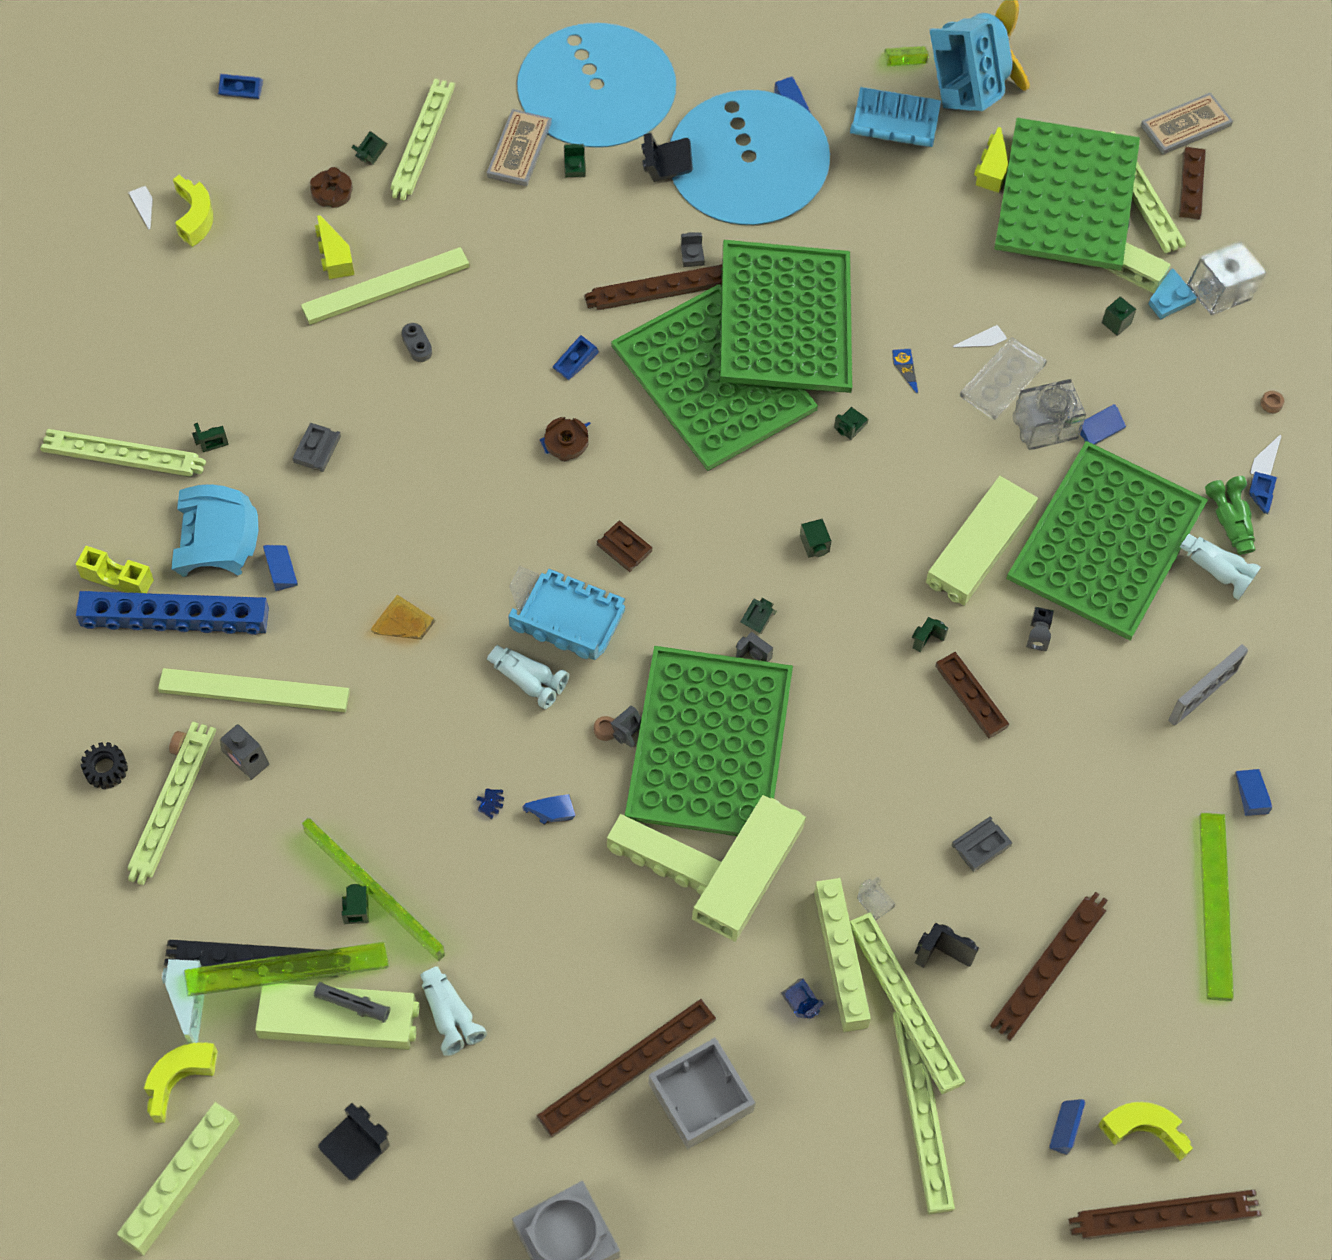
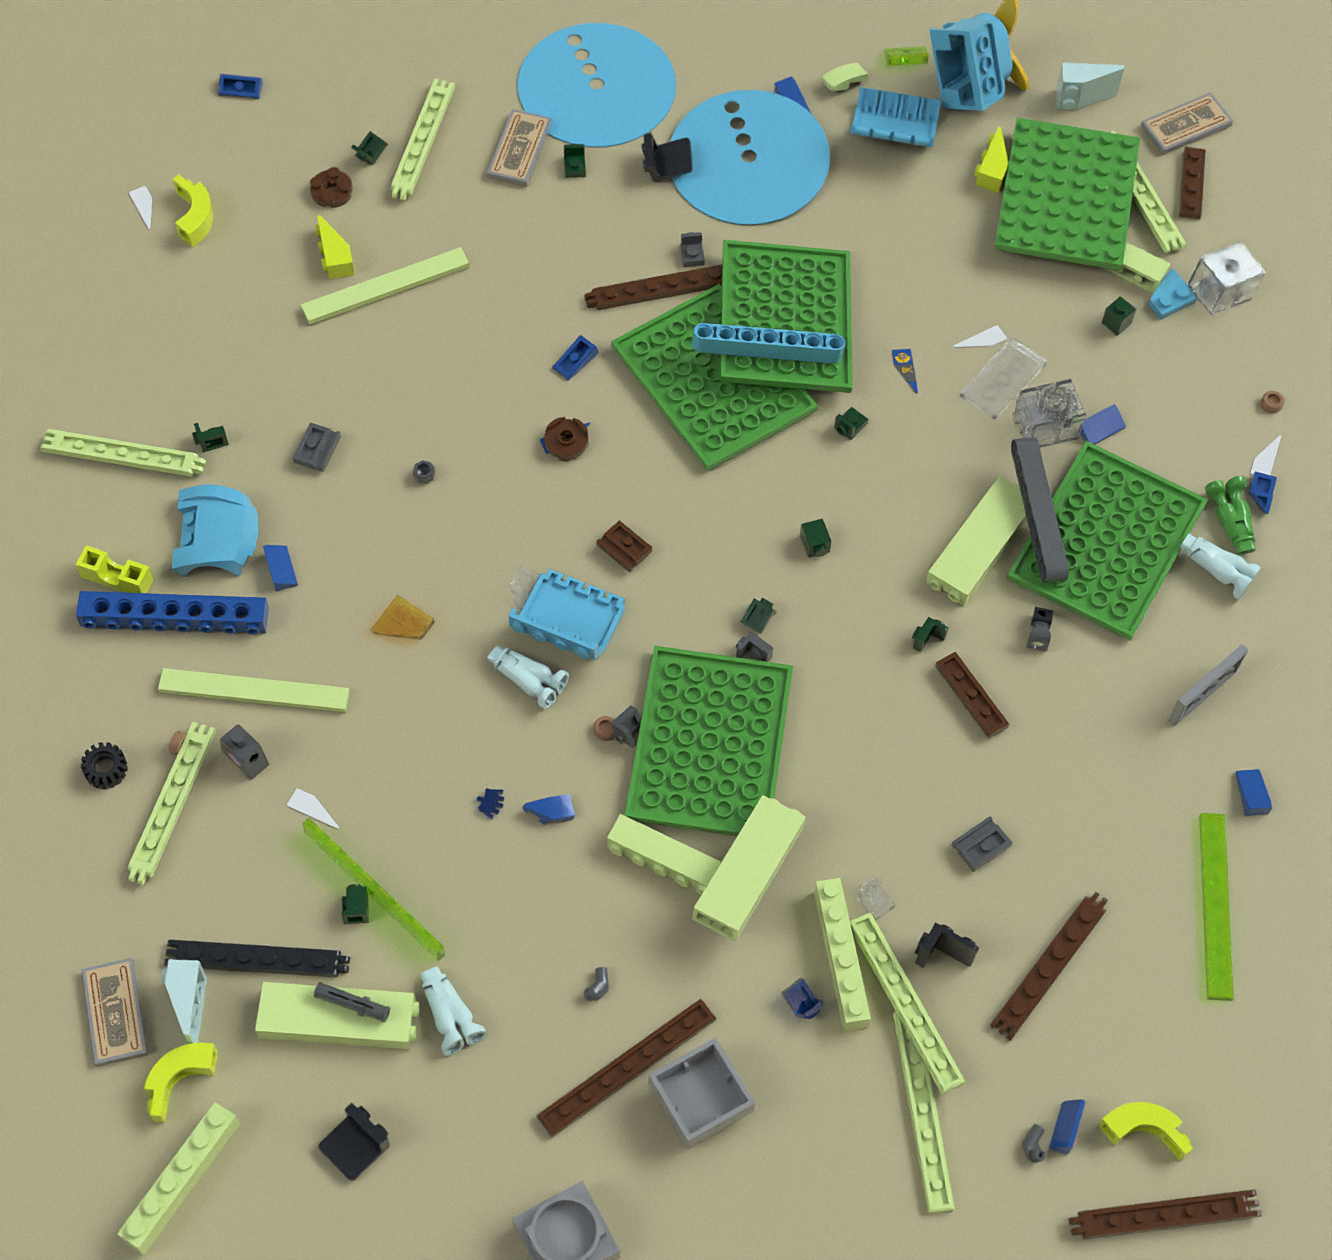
clear neon green tile [184,942,389,997] -> none
dark grey plate [401,323,432,362] -> none
none -> tile [82,958,148,1066]
none -> white sticker [287,788,339,829]
none -> dark grey tile [413,460,436,484]
none -> dark grey arm [584,967,609,1001]
none -> medium azure beam [691,323,845,363]
none -> yellowish green slope [821,63,868,91]
none -> dark grey beam [1011,437,1069,583]
none -> dark grey arm [1023,1124,1045,1163]
none -> light aqua slope [1056,63,1124,110]

